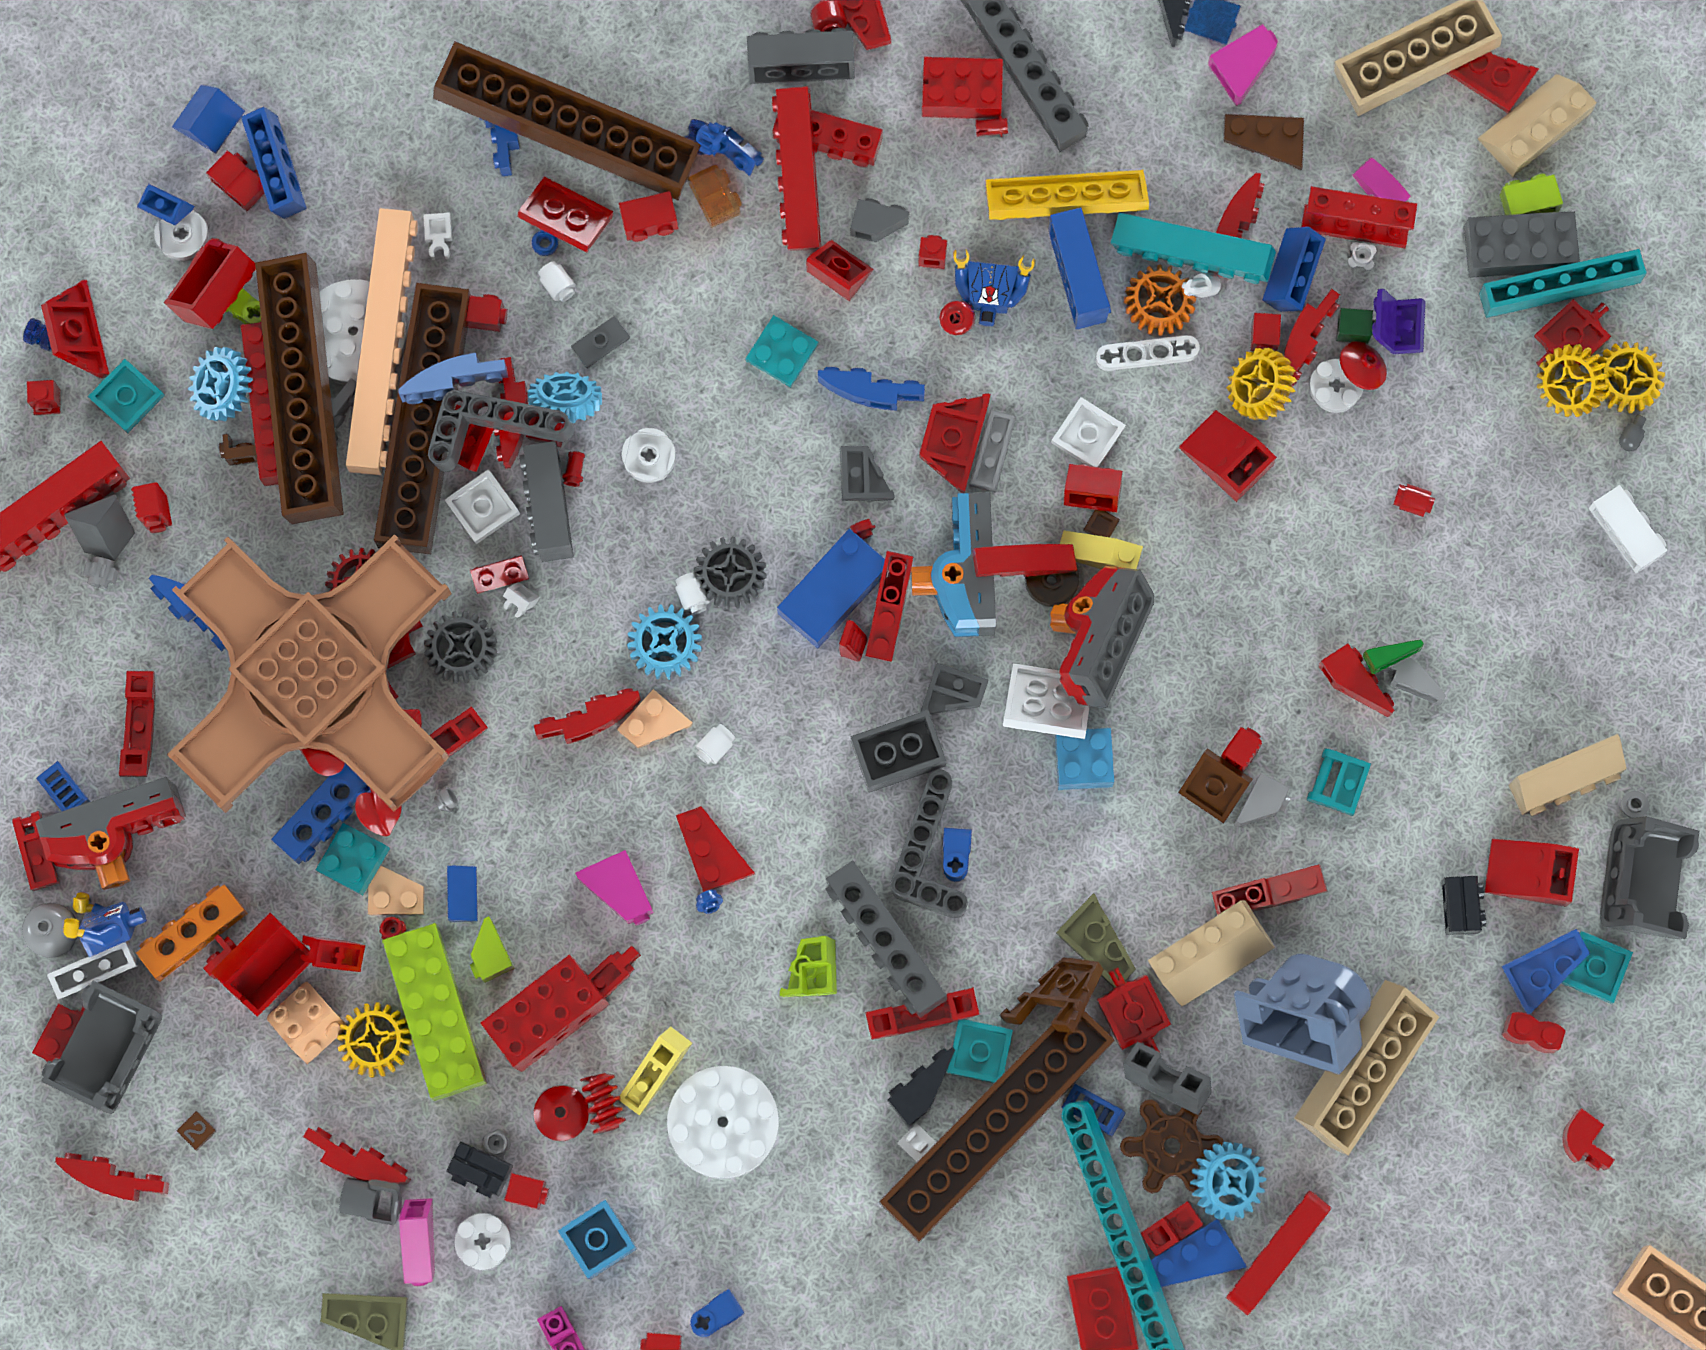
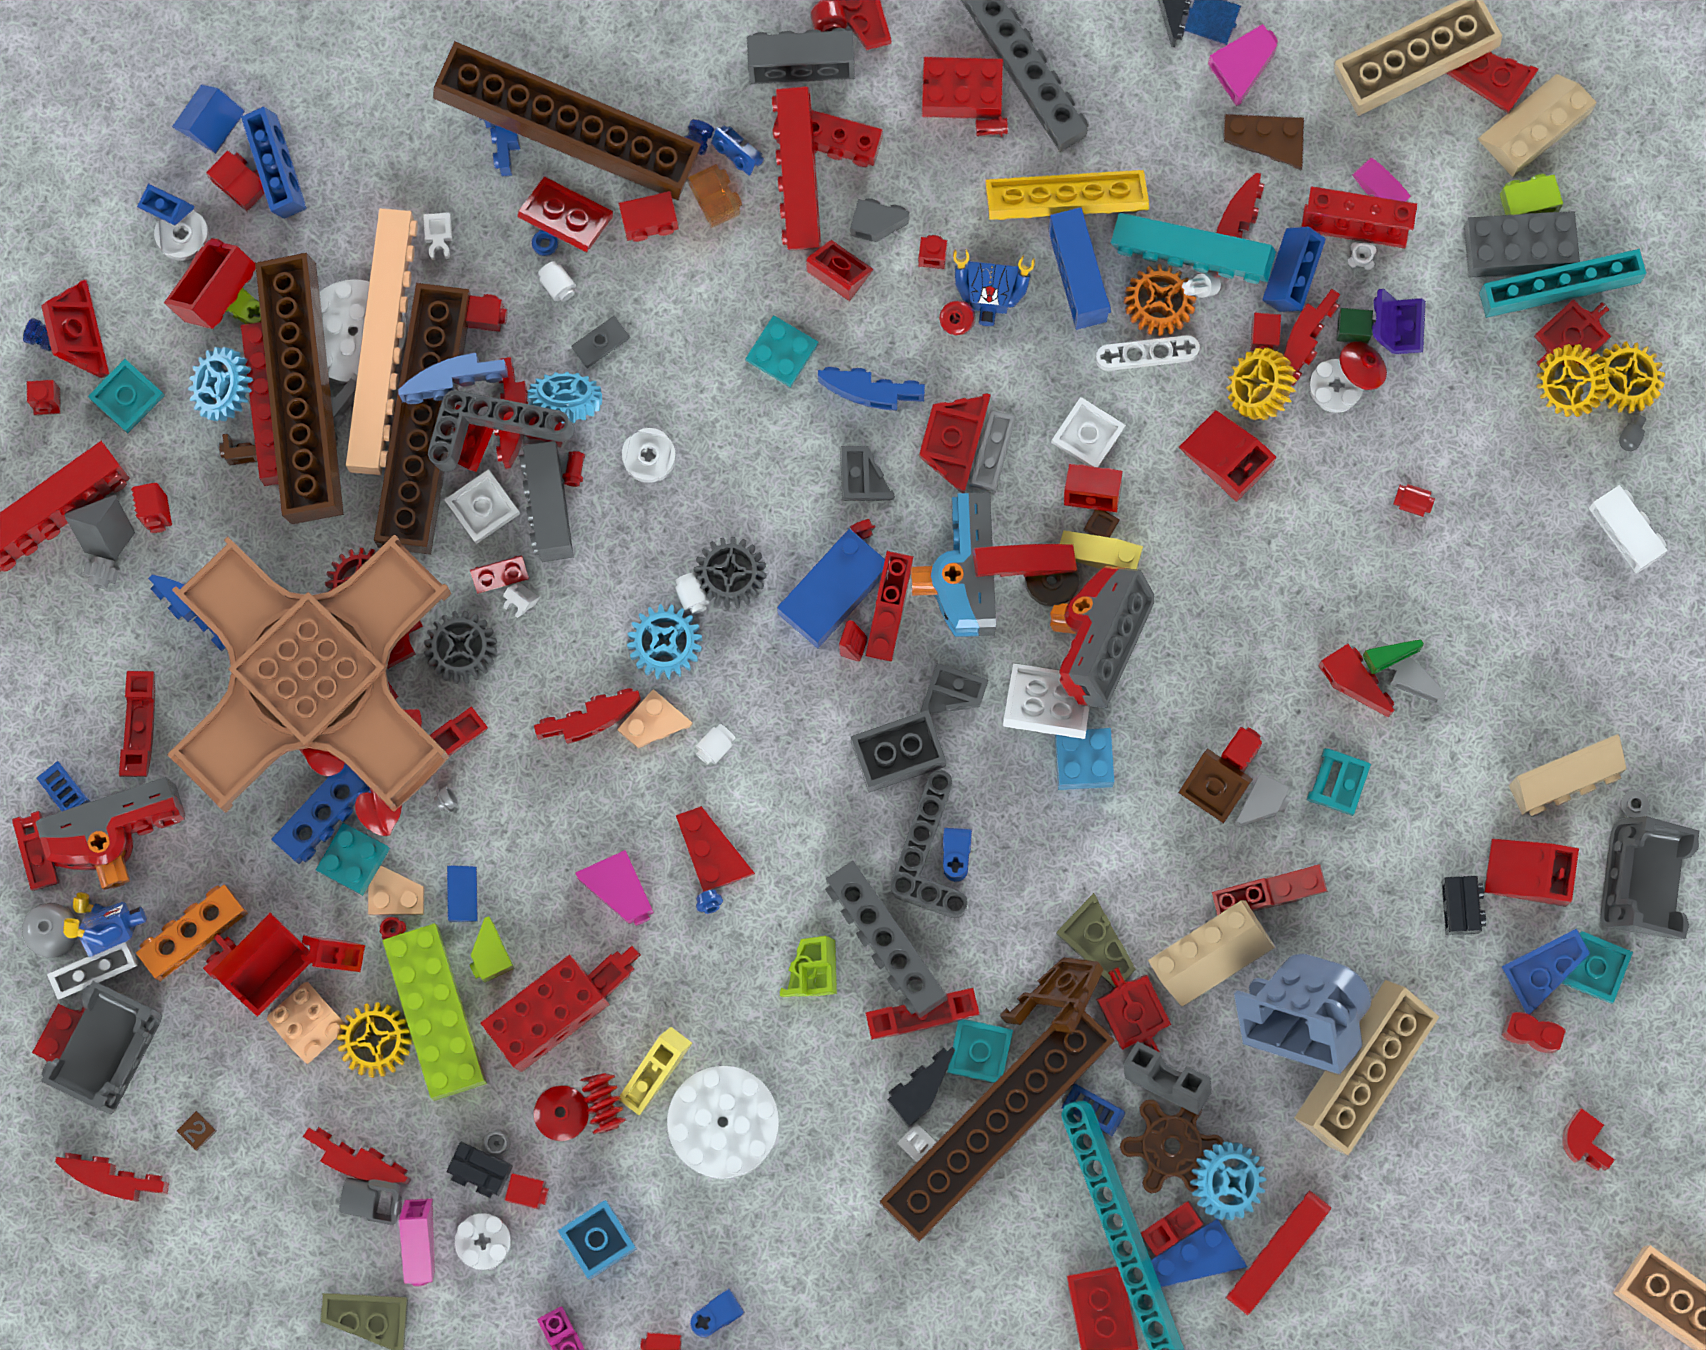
blue gear [696,122,729,156] -> none

